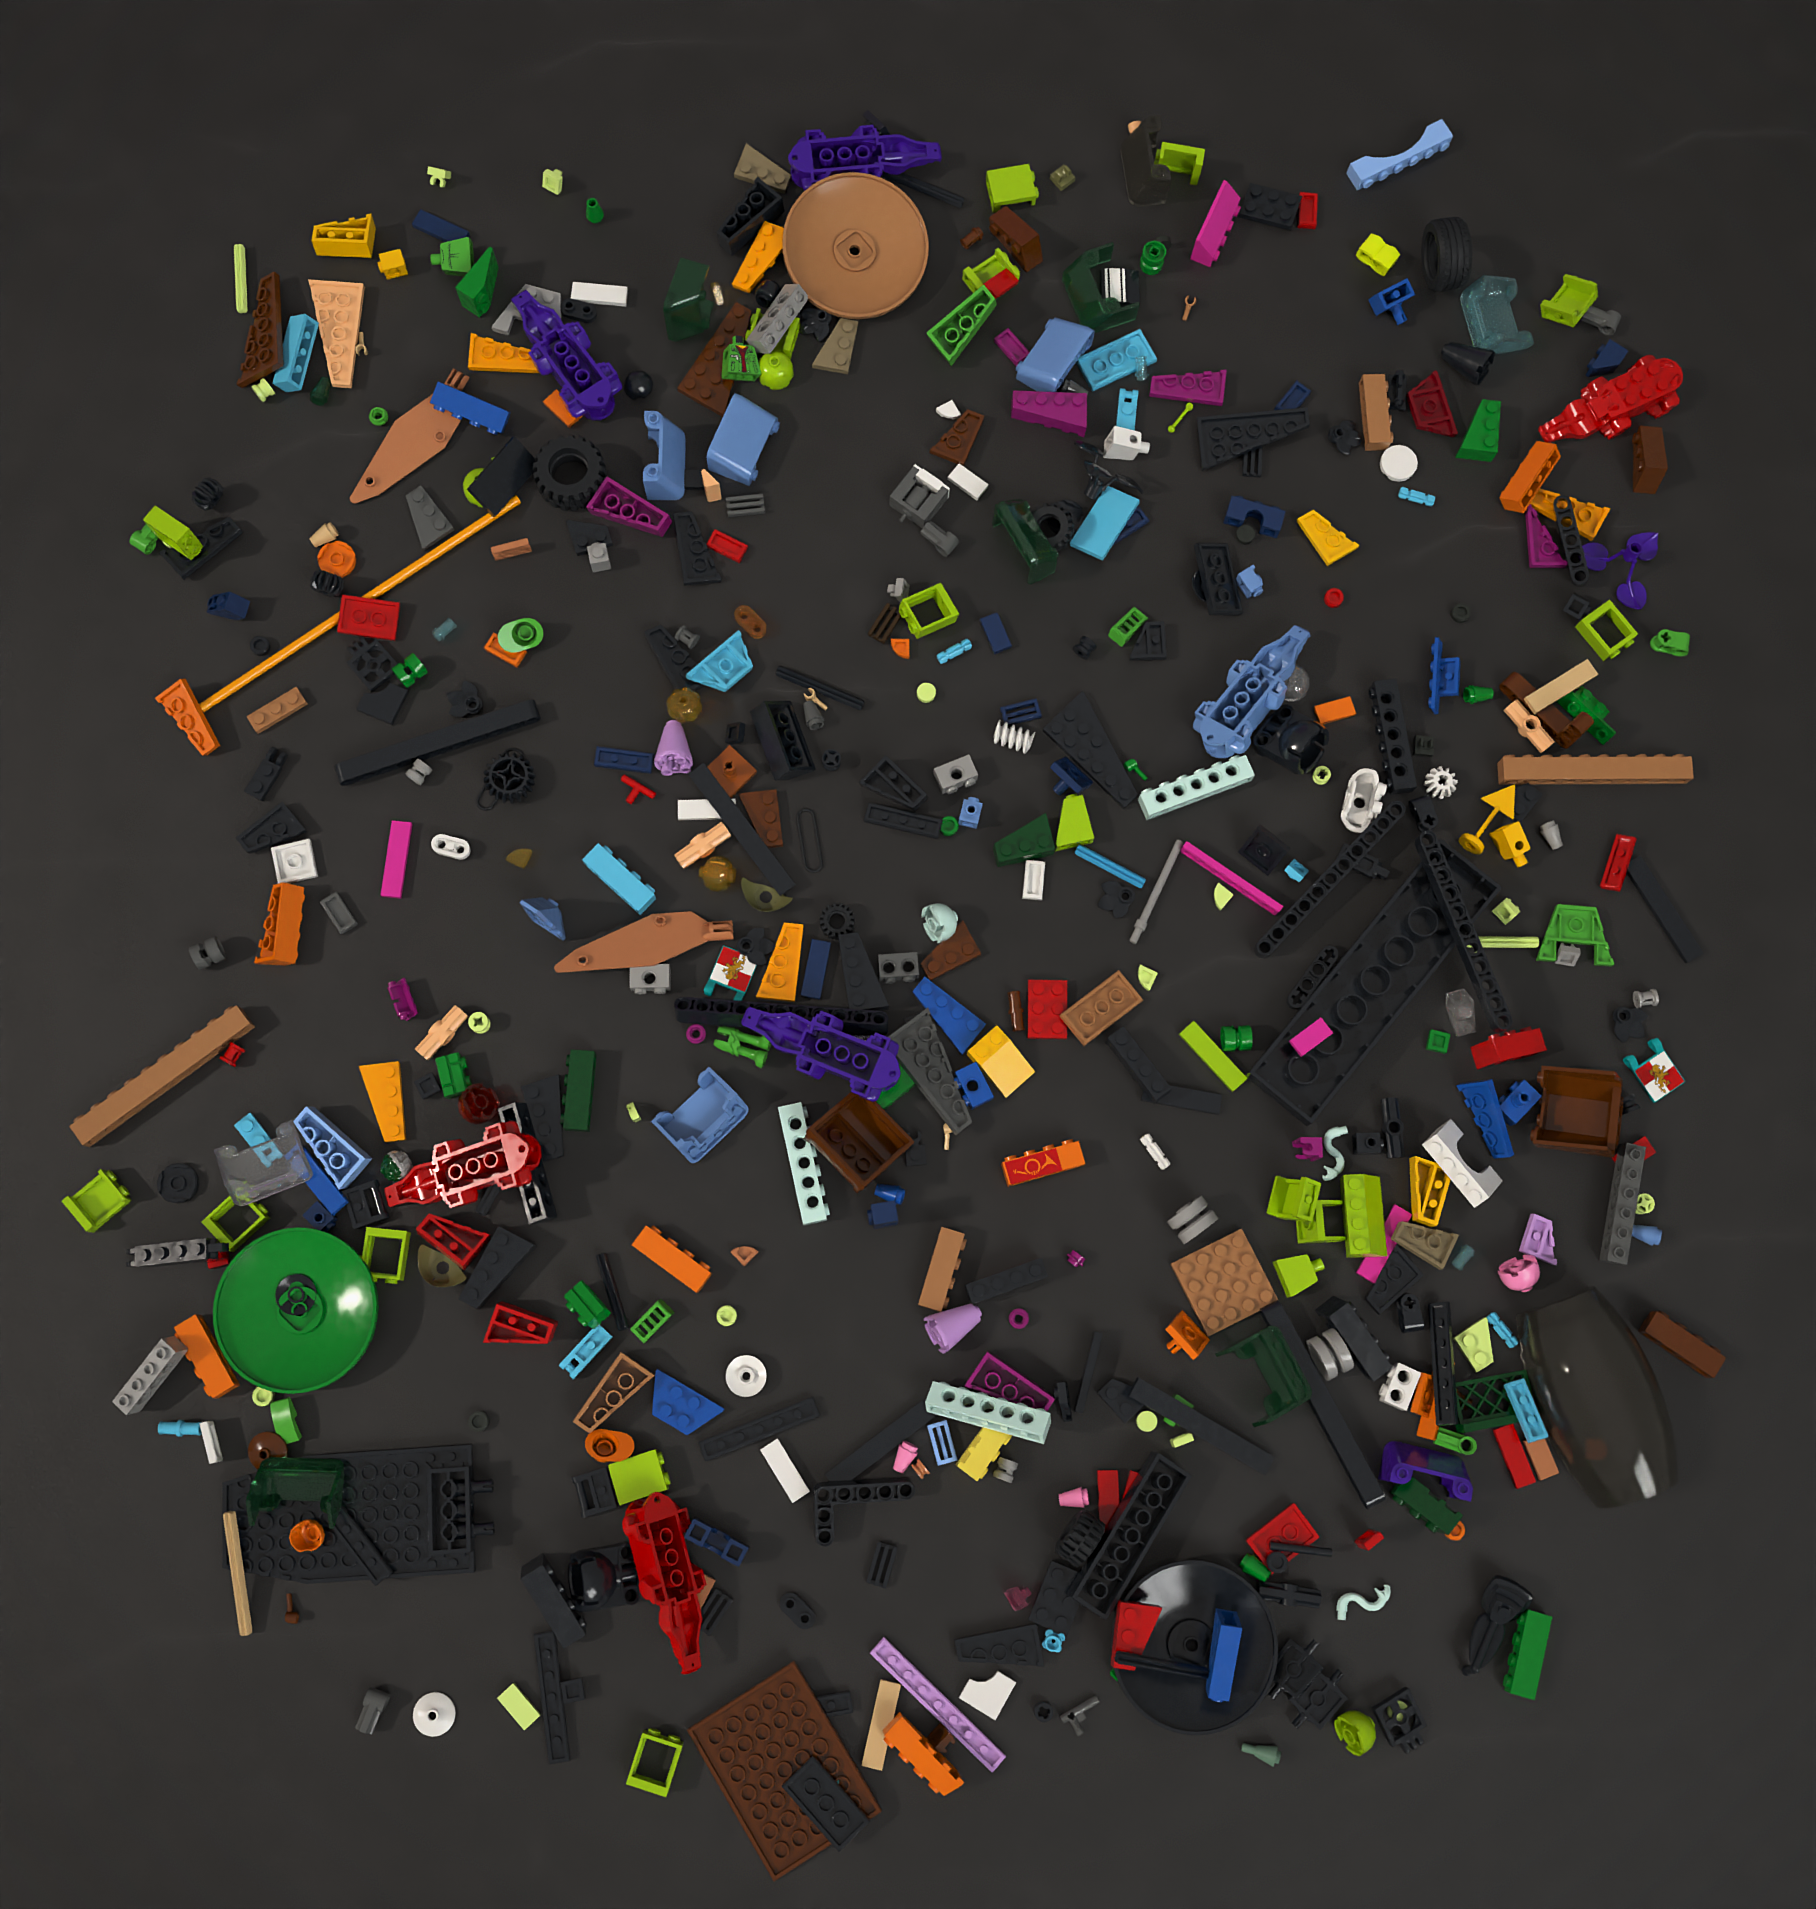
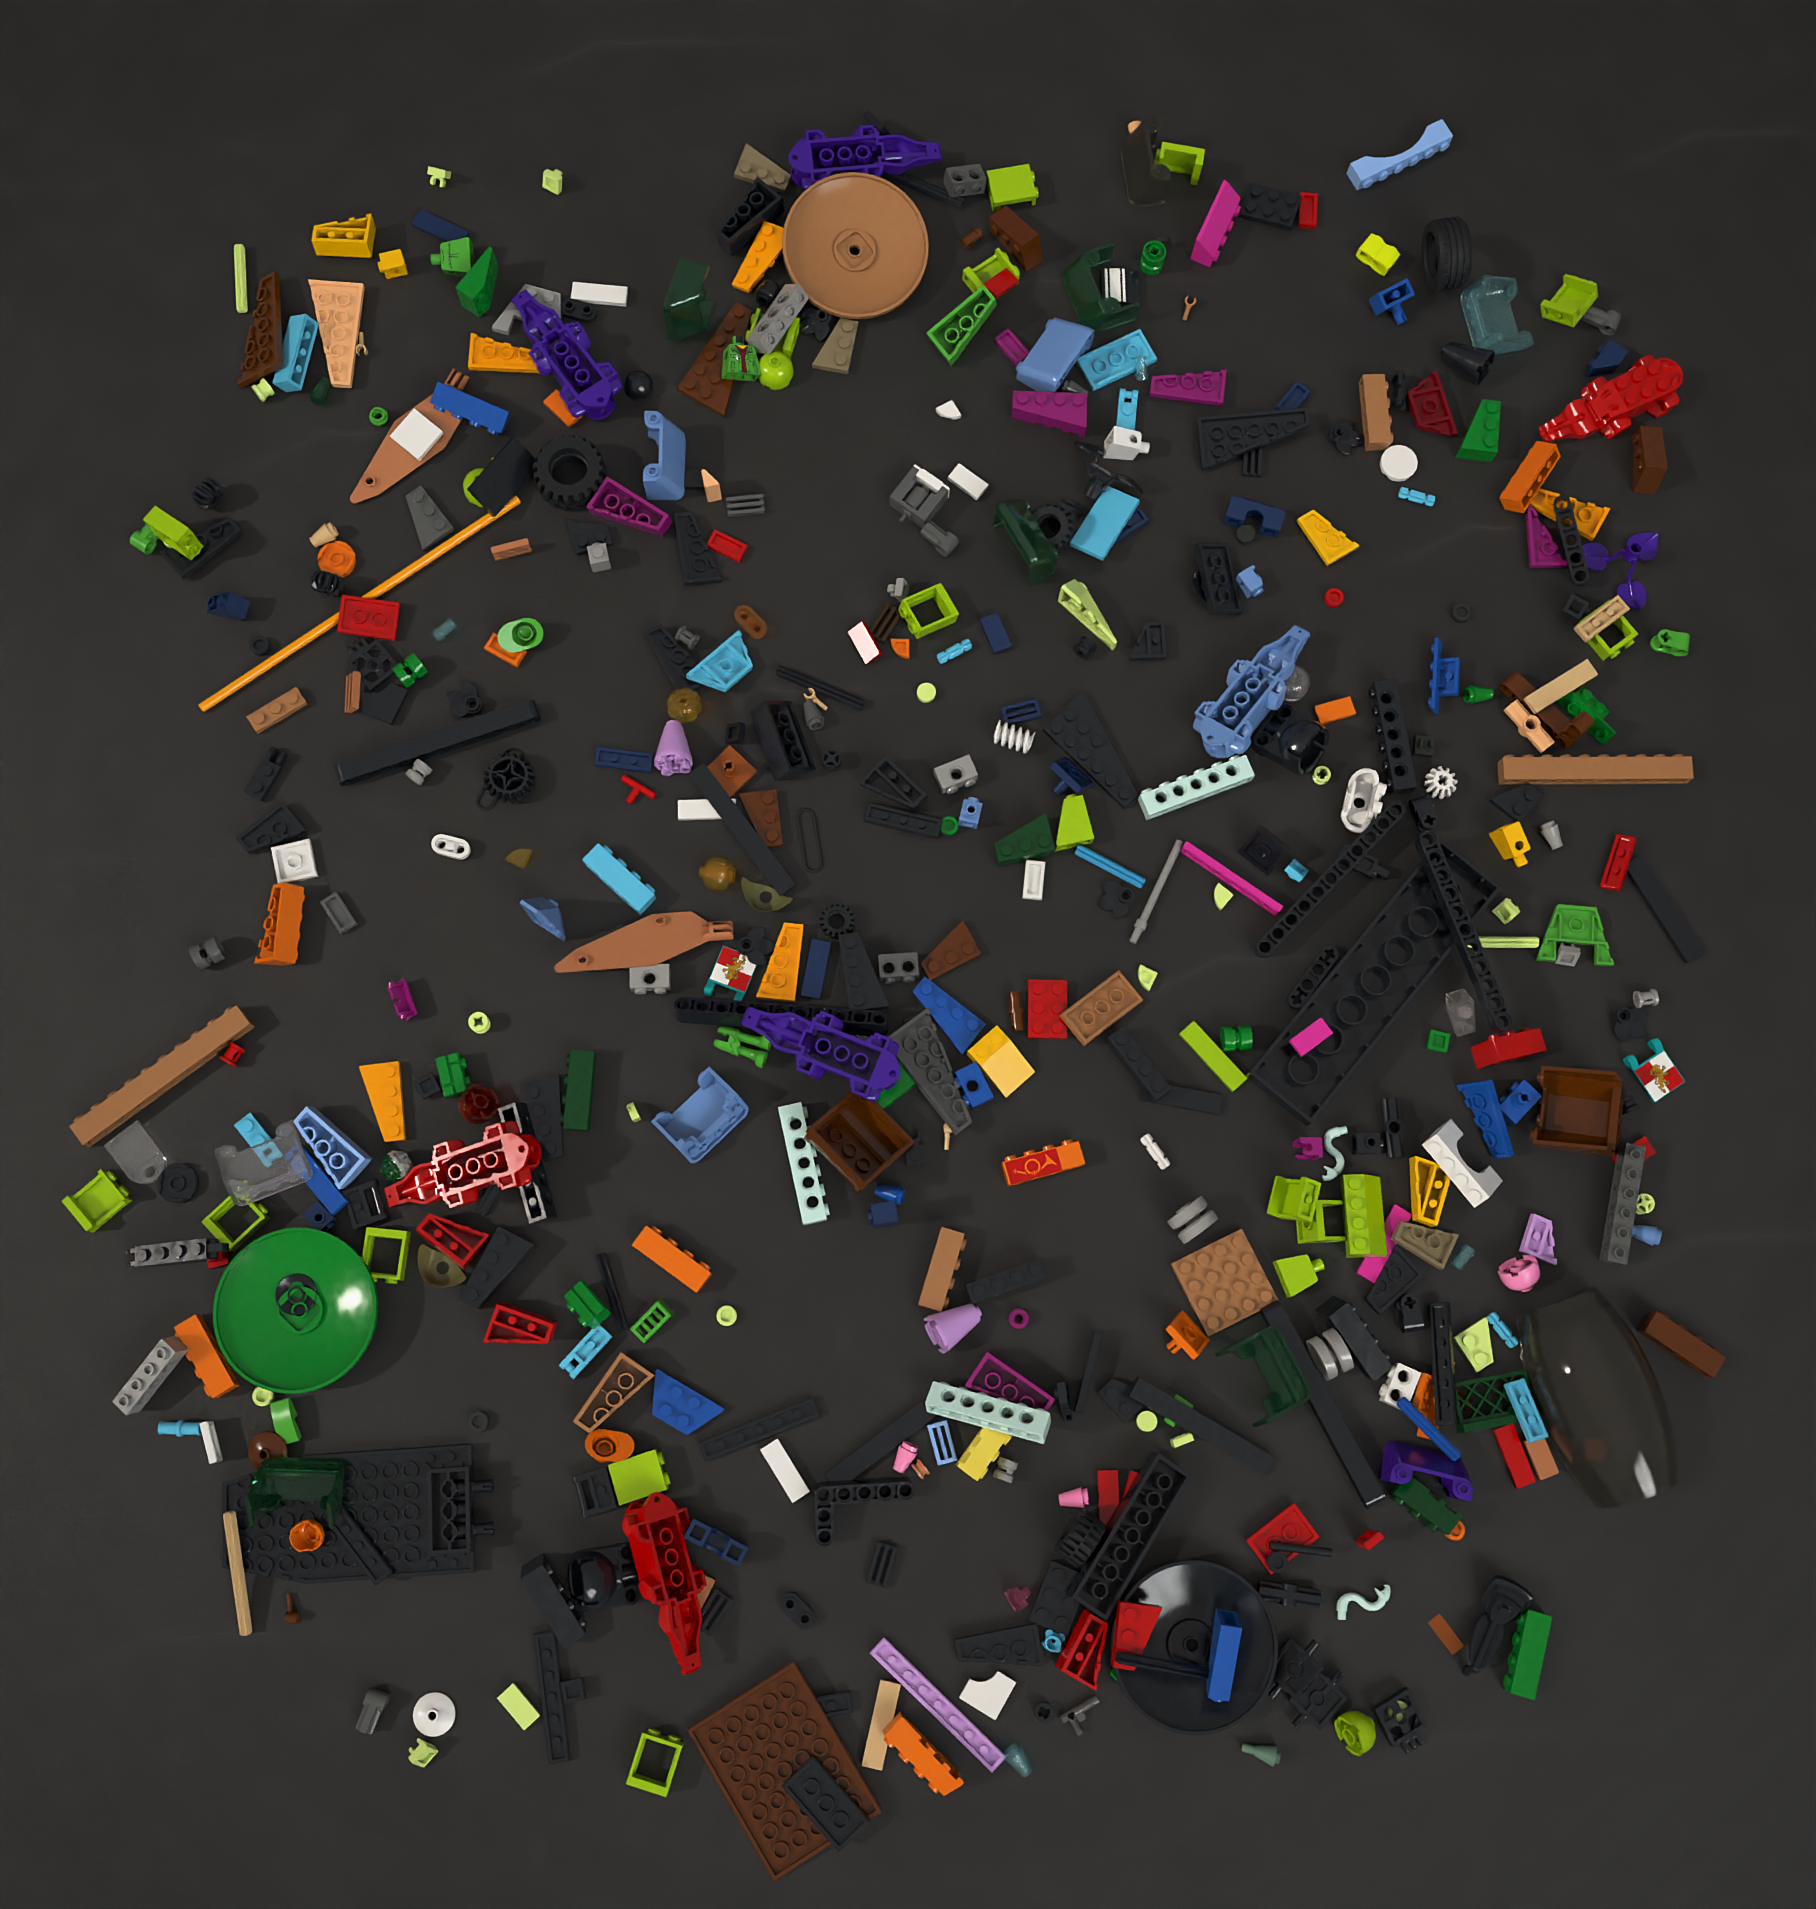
orange wing [155,679,220,756] -> none
dark pink tile [381,821,412,899] -> none
light nougat piece [415,1005,468,1061] -> none
green cone [586,198,604,223] -> none
light nougat piece [674,822,731,869] -> none
magenta plate [686,1024,706,1044] -> none
medium blue windscreen [707,393,780,486] -> none
clear yellow tile [711,282,724,305] -> none
white dish [726,1355,766,1397] -> none
nougat tile [731,1246,759,1267] -> none
light aqua cylinder [921,903,958,943] -> none
reddish brown tile [926,1722,955,1753] -> none
reddish brown wing [929,409,985,466] -> none
olive tile [1050,165,1075,191] -> none
magenta plate [1067,1250,1086,1267] -> none
bright green slope [1108,607,1148,647] -> none
green hand [1123,759,1148,781] -> none
lime hinge [1168,403,1193,433] -> none
green cone [1239,1553,1271,1582] -> none
bright green piece [1433,1427,1477,1455] -> none
yellow piece [1458,784,1515,855] -> none
none -> clear tile [104,1120,166,1184]
none -> nougat tile [344,671,361,714]
none -> white tile [390,409,444,461]
none -> yellowish green tile [408,1738,438,1768]
none -> tile [848,622,883,664]
none -> dark grey brick [943,164,987,198]
none -> clear light blue cone [1004,1743,1033,1777]
none -> red wedge [1055,1609,1108,1691]
none -> yellowish green wedge [1058,579,1117,651]
none -> blue axle [1396,1397,1461,1461]
none -> dark orange sticker [1428,1613,1464,1655]
none -> tan tile [1573,595,1630,643]

